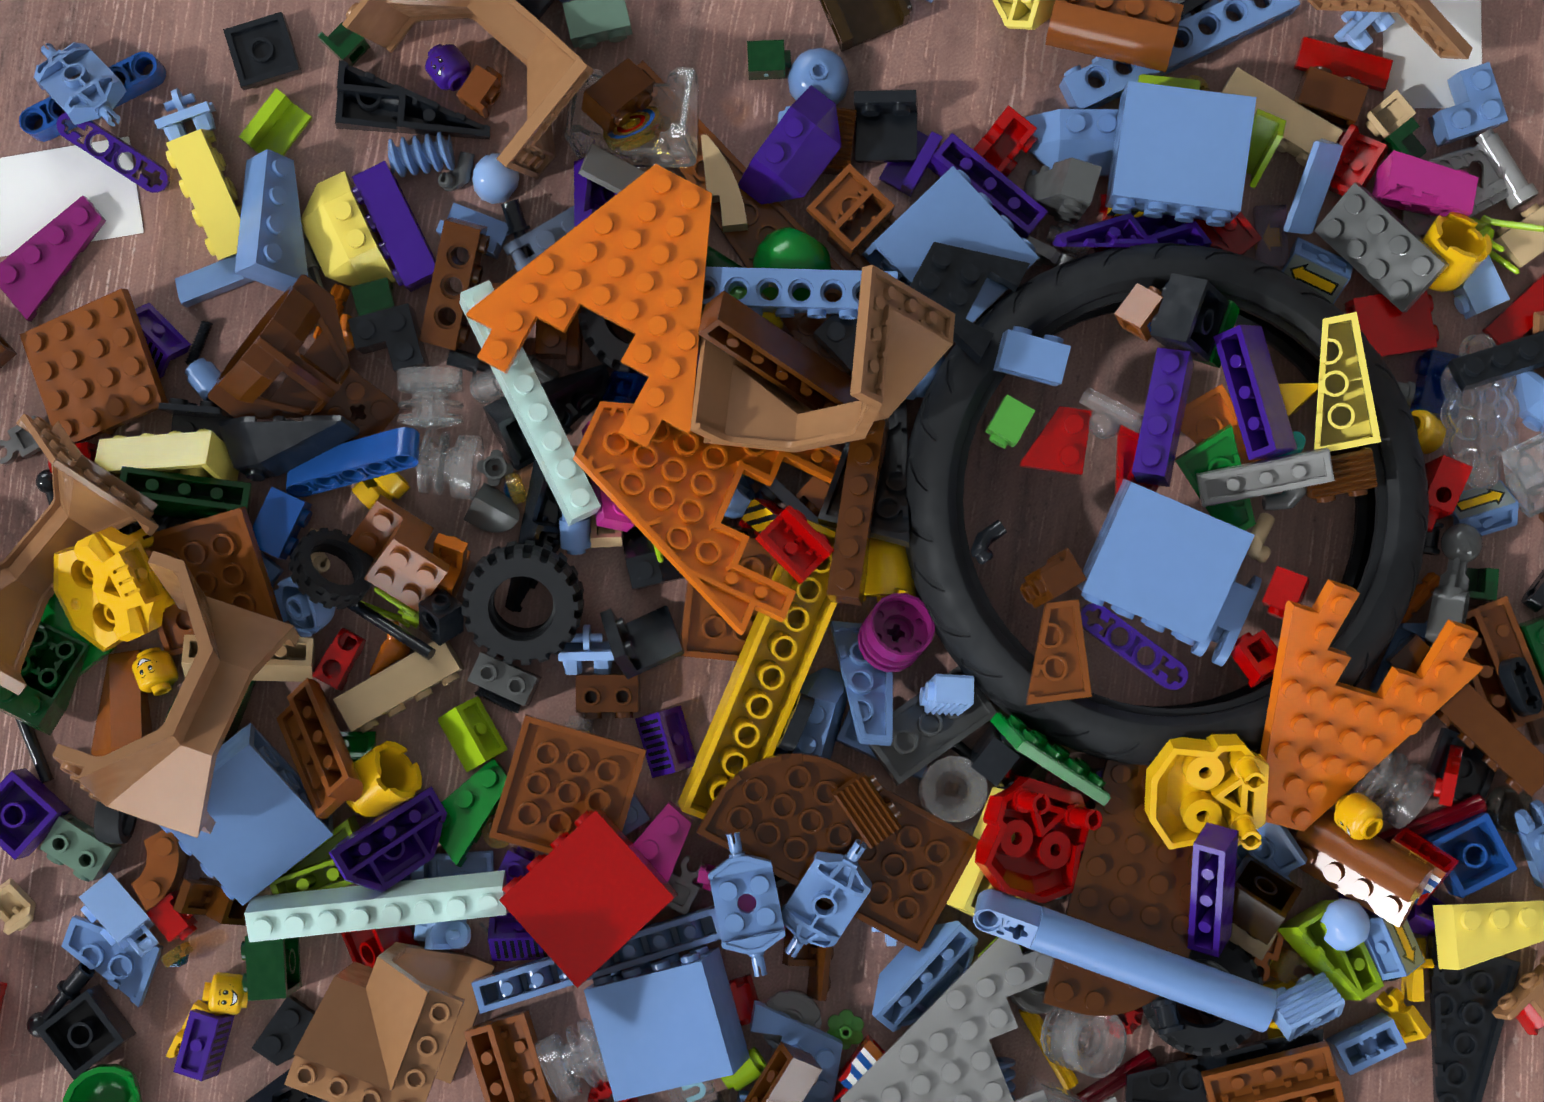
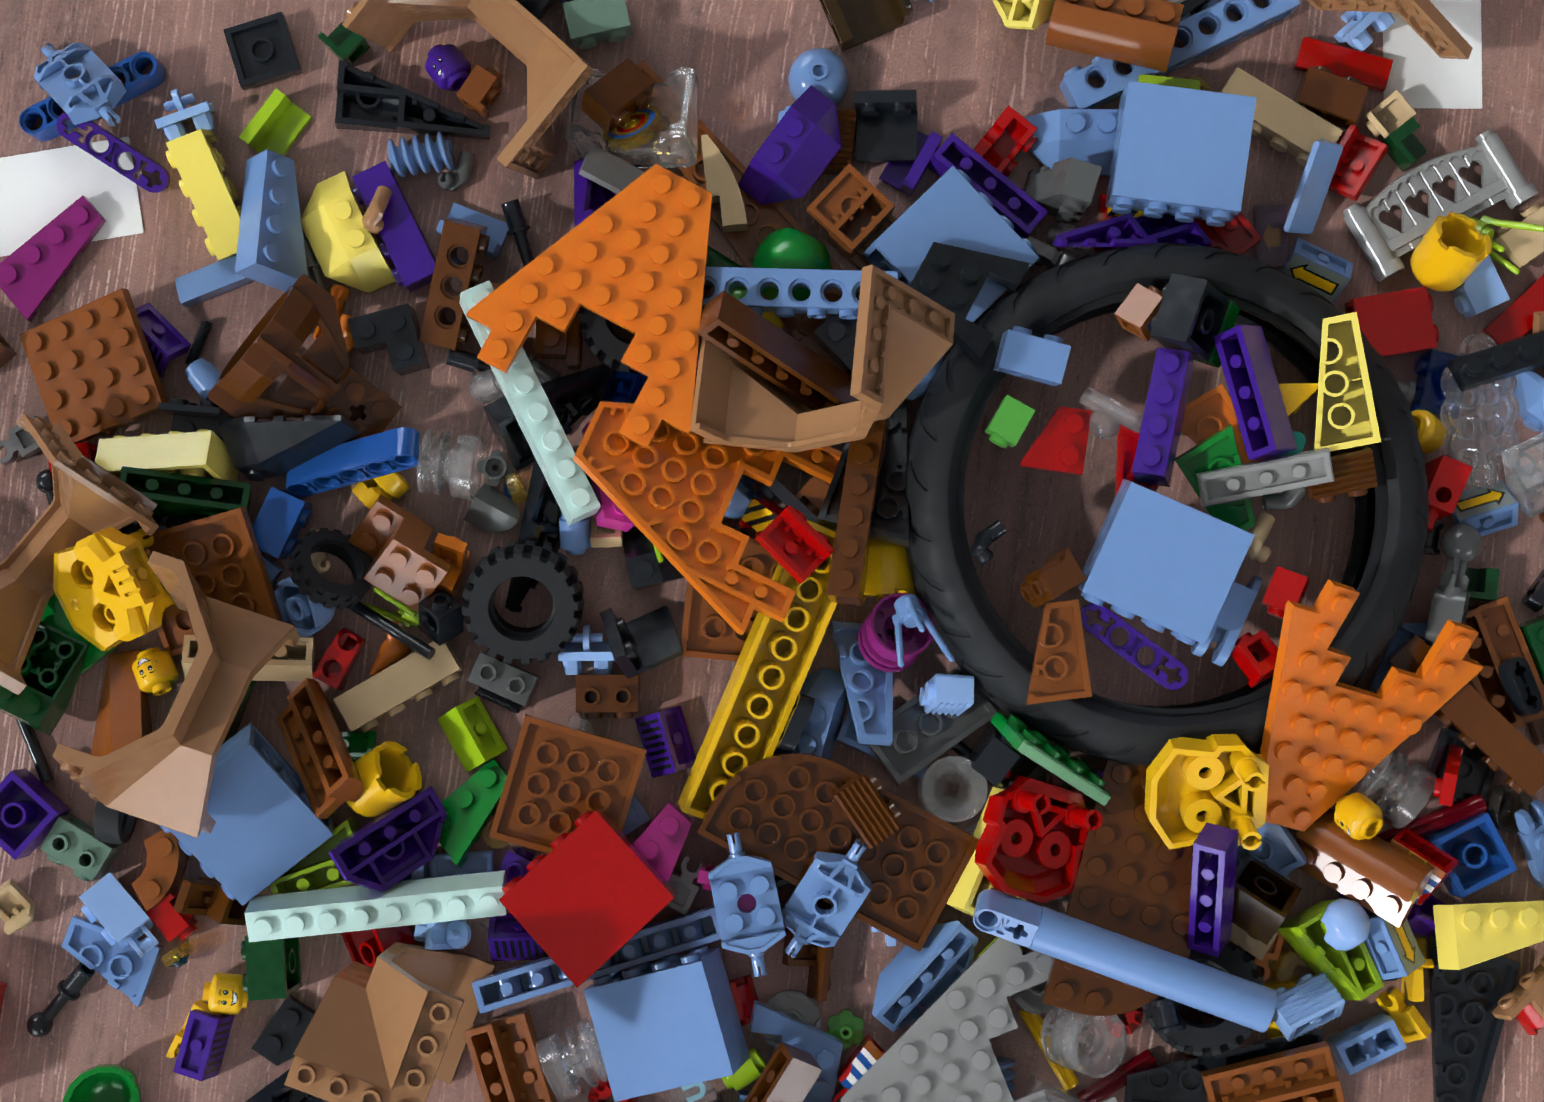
black brick [36,984,136,1080] -> none
dark green panel [351,277,395,316] -> none
clear wheel [397,367,464,429] -> none
light blue hair [472,153,519,204] -> none
sand blue plate [503,206,574,272] -> none
dark green brick [747,40,791,80] -> none
lime panel [1246,109,1286,188] -> none
dark grey plate [1314,182,1449,312] -> none
dark pink wedge [1372,150,1479,217] -> none
orange axle [1401,572,1440,623] -> none
medium blue brick [1428,62,1509,147] -> none
none -> medium nougat arm [362,186,392,234]
none -> medium blue plant [891,594,955,667]

